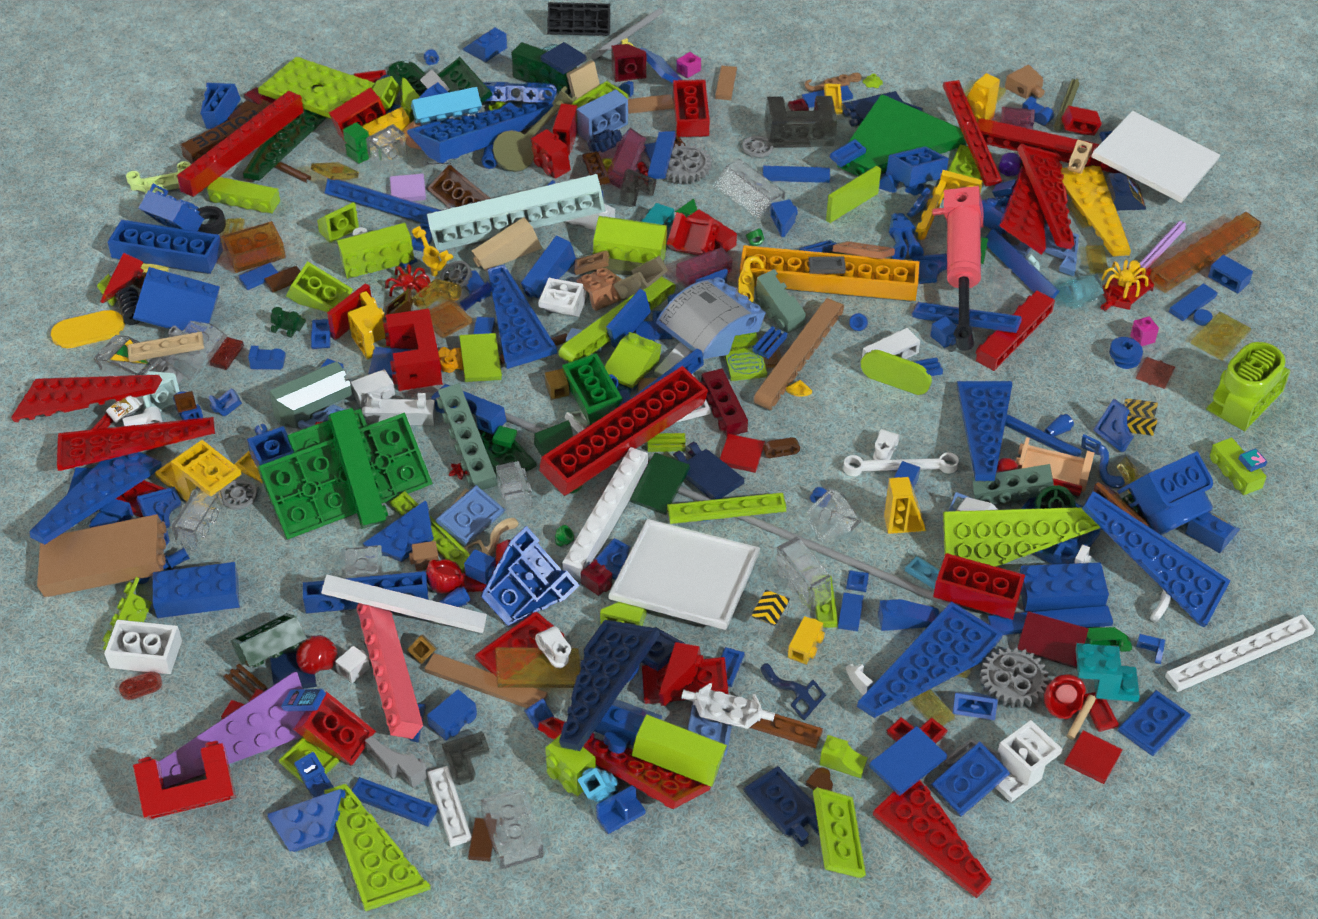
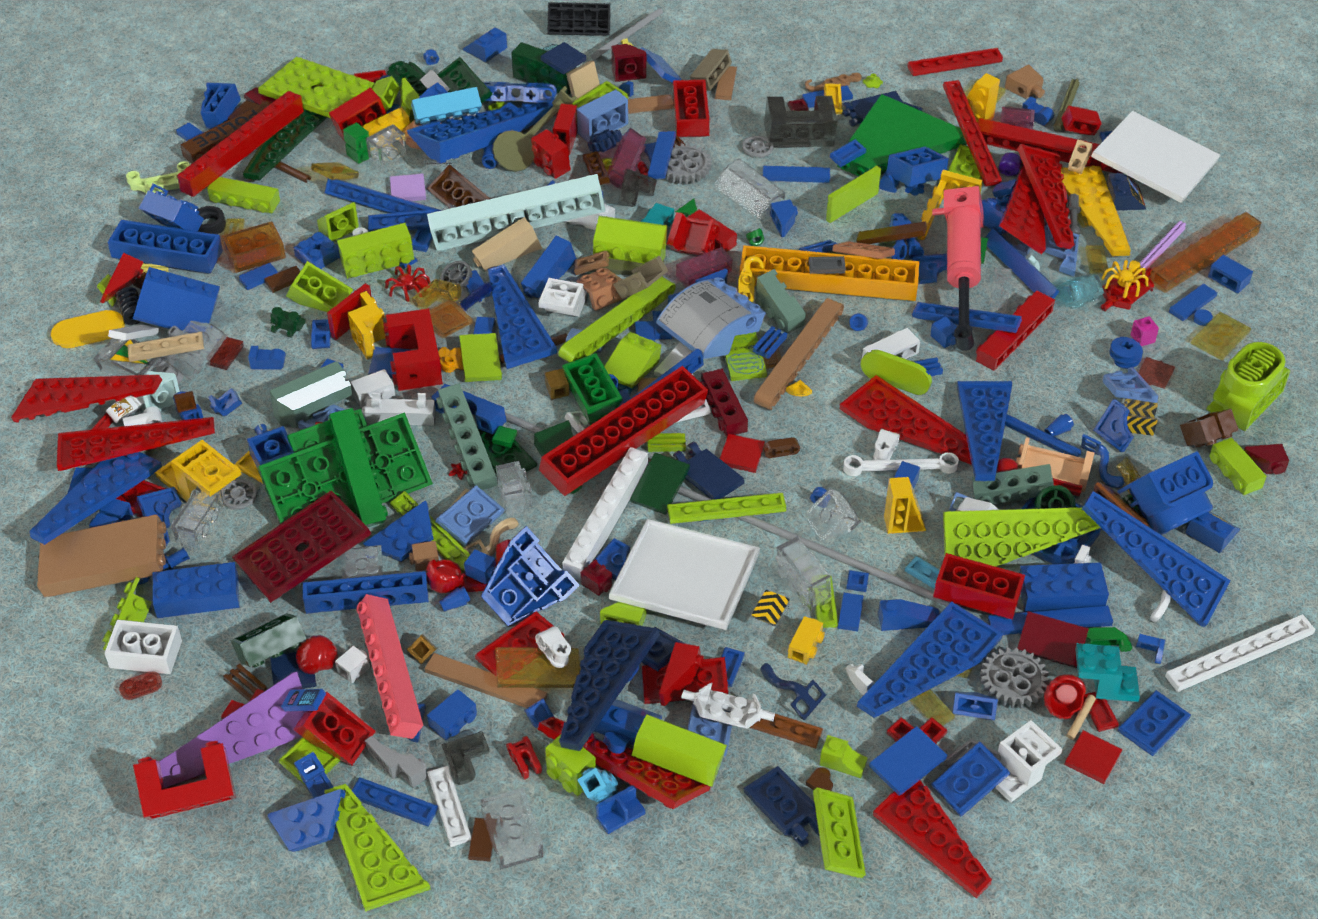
white tile [321,574,487,633] -> none
reddish brown slope [384,288,413,320] -> none
yellow piece [412,226,454,276] -> none
green tile [555,525,574,547] -> none
blue tile [606,289,651,348] -> none
dark pink brick [676,52,701,79] -> none
blue dish [907,187,931,218] -> none
tile [1239,448,1268,472] -> none
none -> white tile [109,325,159,340]
none -> blue tile [176,122,204,141]
none -> dark red plate [232,490,371,603]
none -> blue brick [293,232,340,269]
none -> blue tile [368,209,436,232]
none -> red piece [506,736,542,780]
none -> dark tan brick [690,49,732,91]
none -> red wing [839,375,972,465]
none -> reddish brown tile [856,221,927,244]
none -> red plate [908,48,1003,76]
none -> dark grey pin [1068,194,1081,235]
none -> medium blue wing [1103,367,1158,403]
none -> reddish brown piece [1180,409,1239,448]
none -> dark red slope [1244,444,1289,474]

